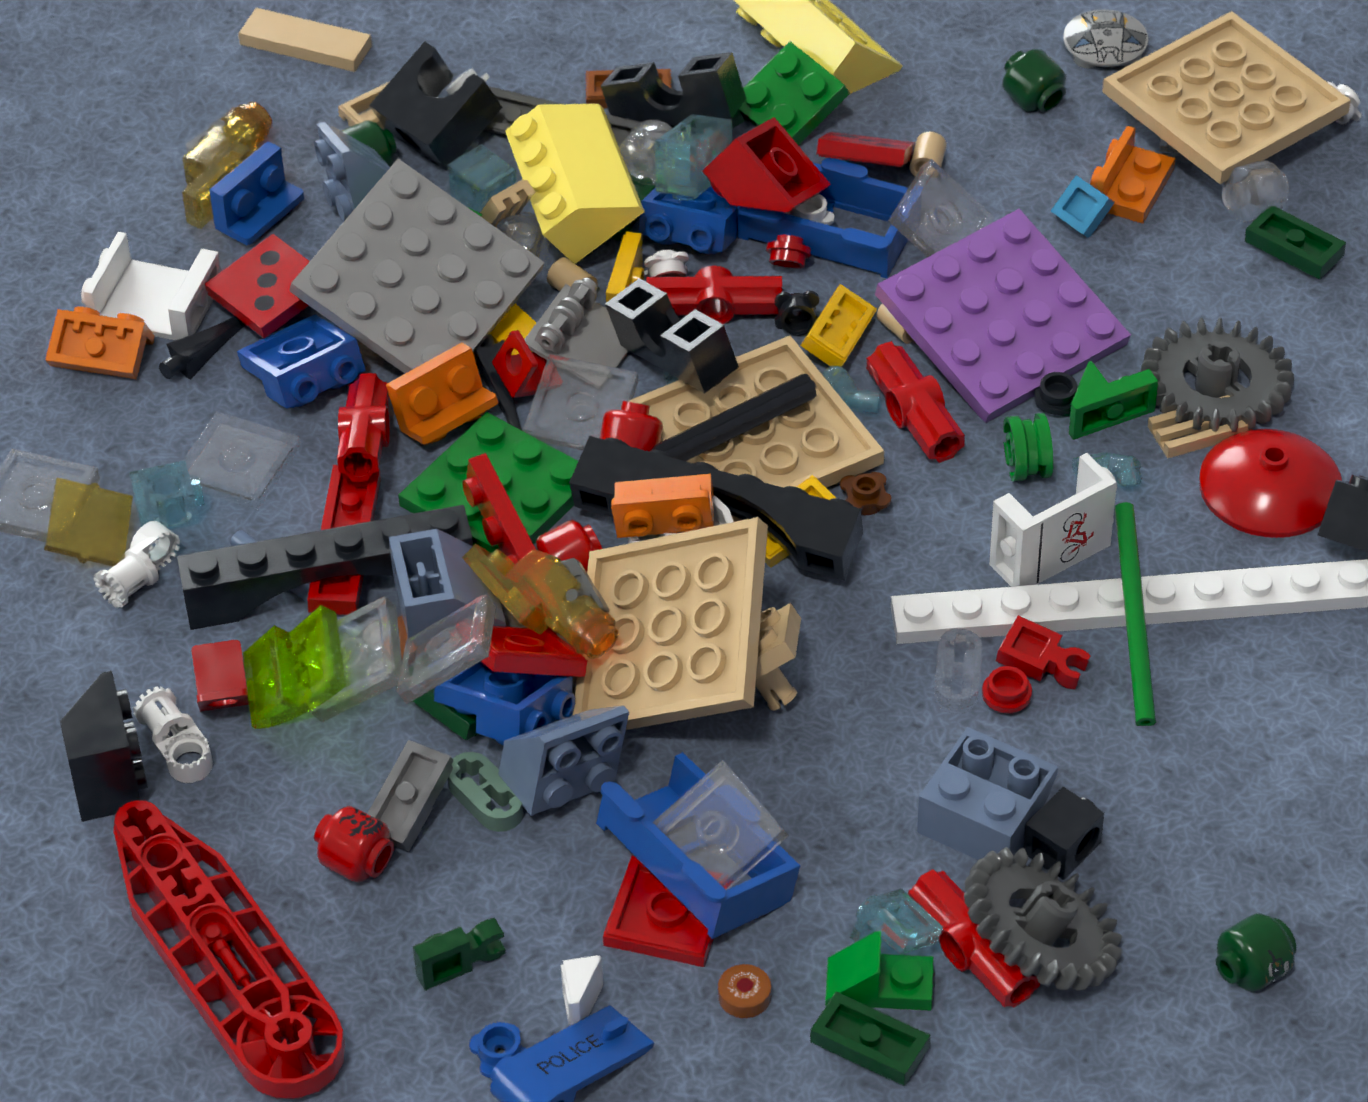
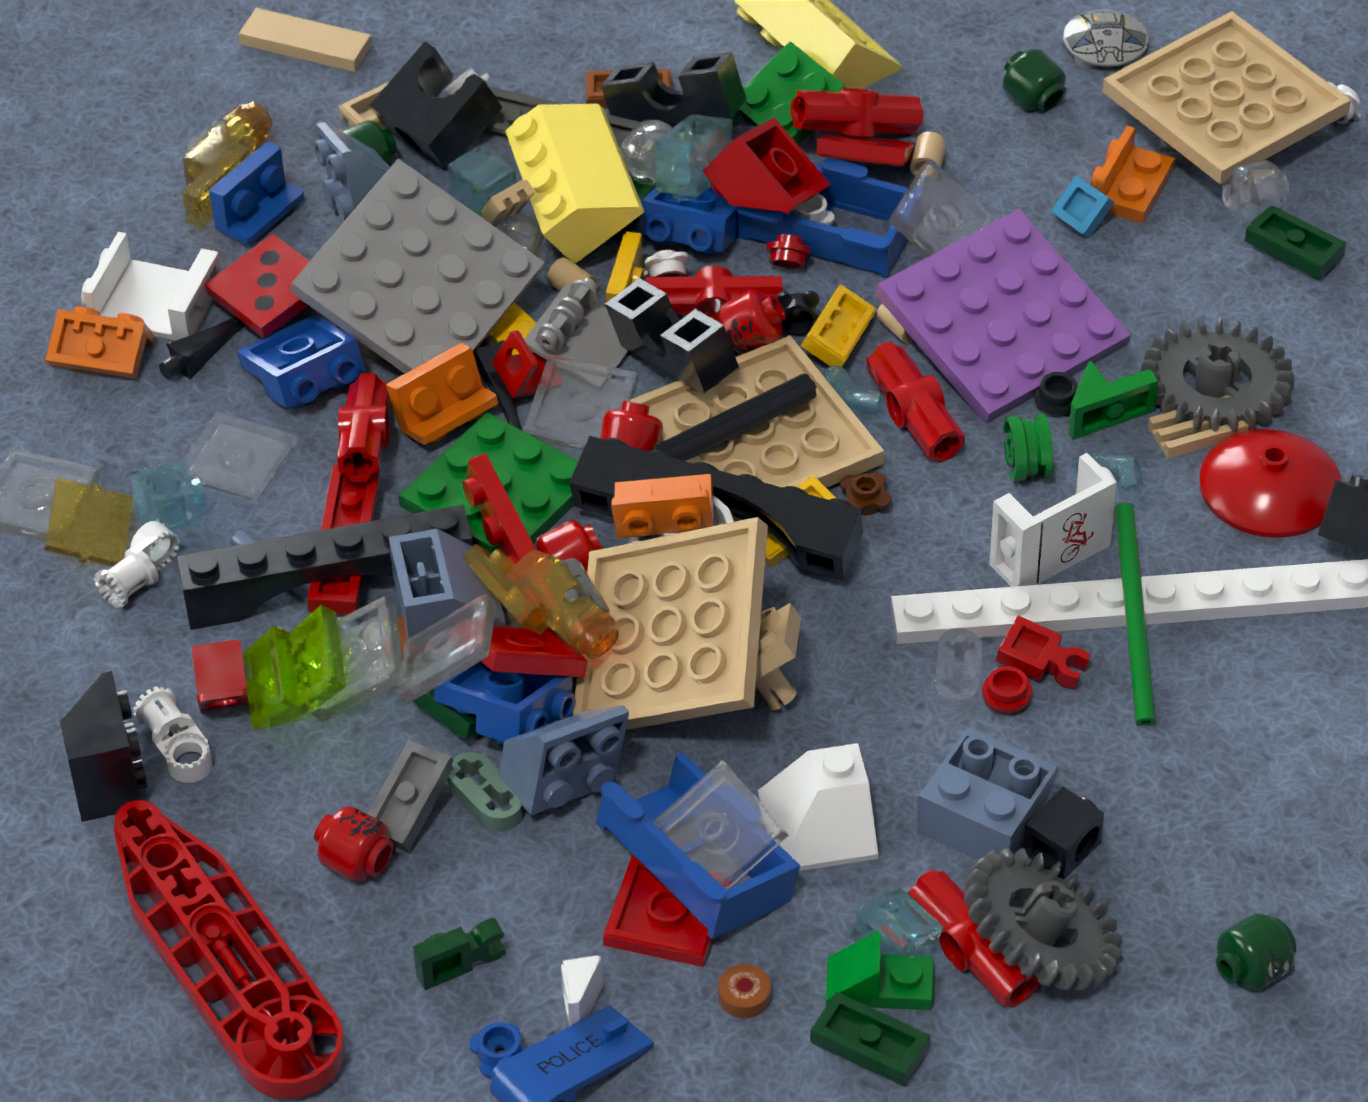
none -> red head [718,289,786,355]
none -> white slope [758,743,879,871]
none -> red piece [790,88,924,137]

